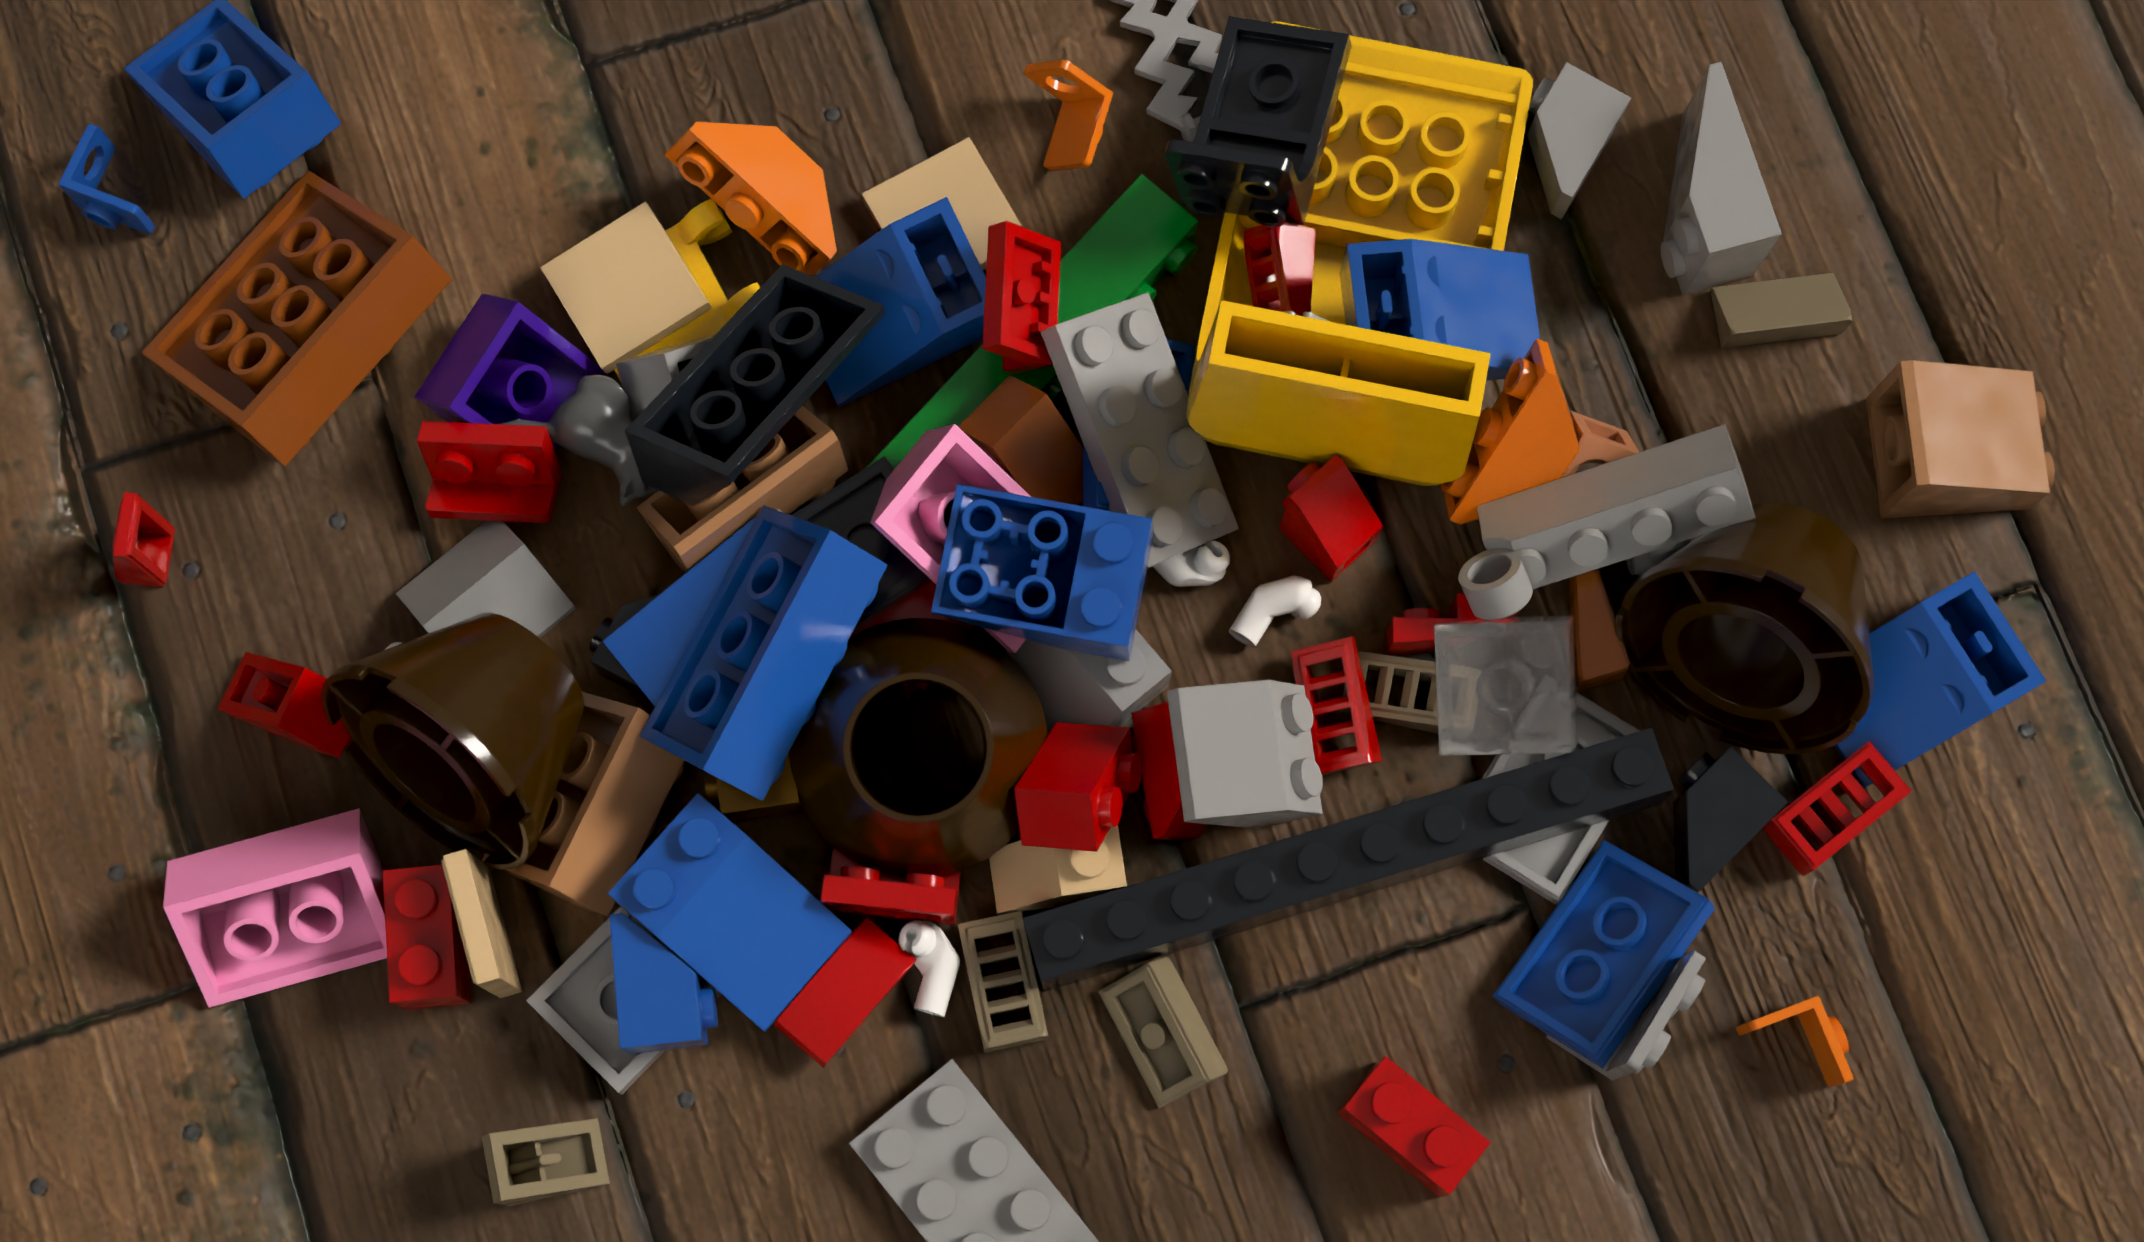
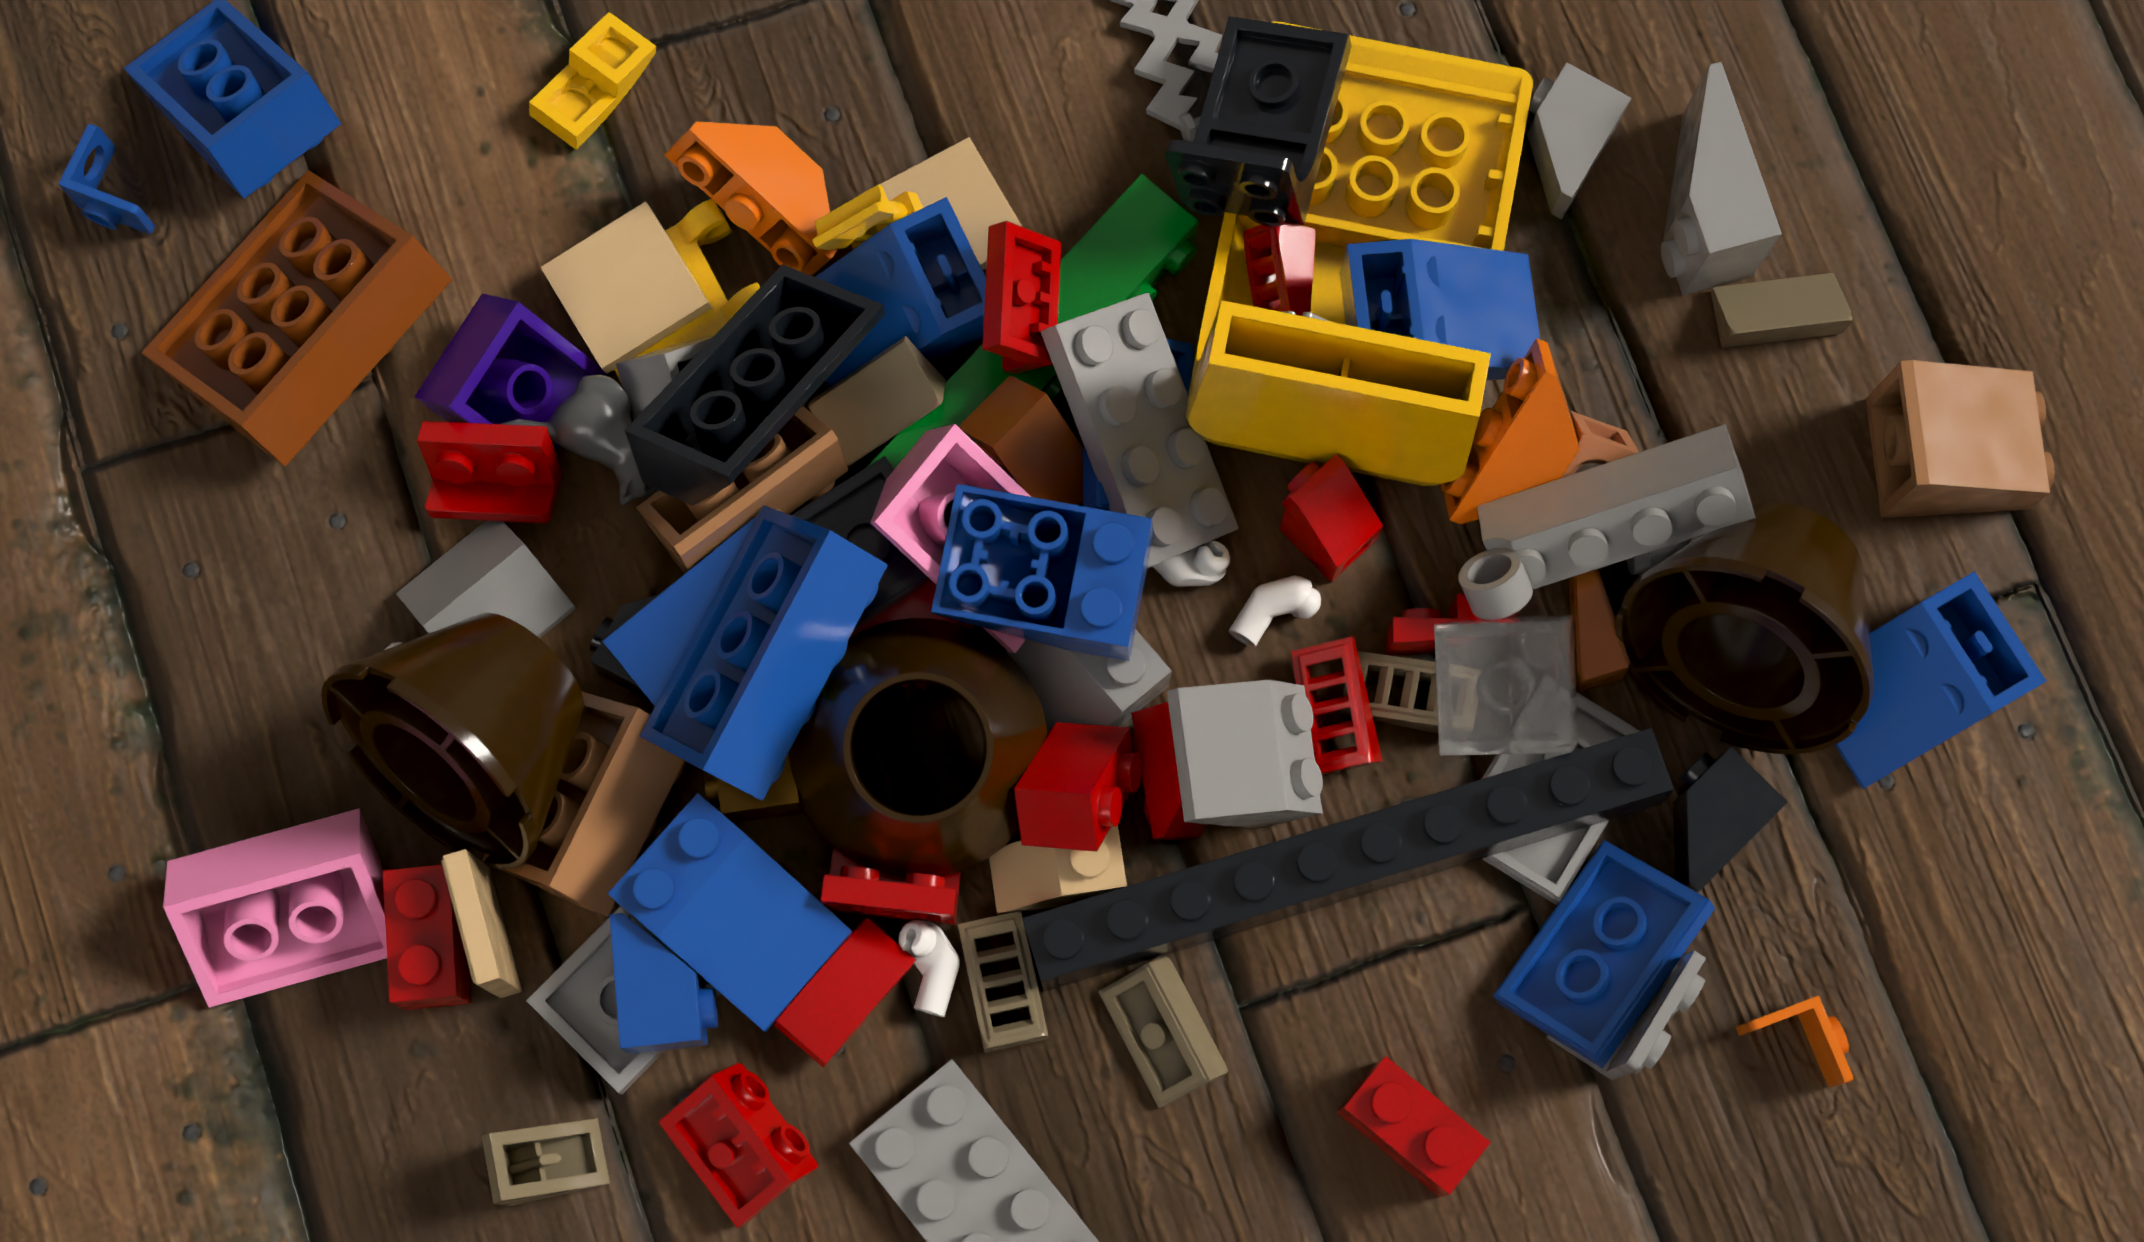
red slope [112,492,175,587] -> none
red slope [217,652,353,758] -> none
orange bracket [1024,59,1114,171] -> none
red slope [1763,741,1912,876] -> none
none -> yellow slope [529,12,656,150]
none -> red bracket [658,1063,818,1229]
none -> dark tan slope [808,336,946,467]
none -> yellow piece [812,185,923,251]

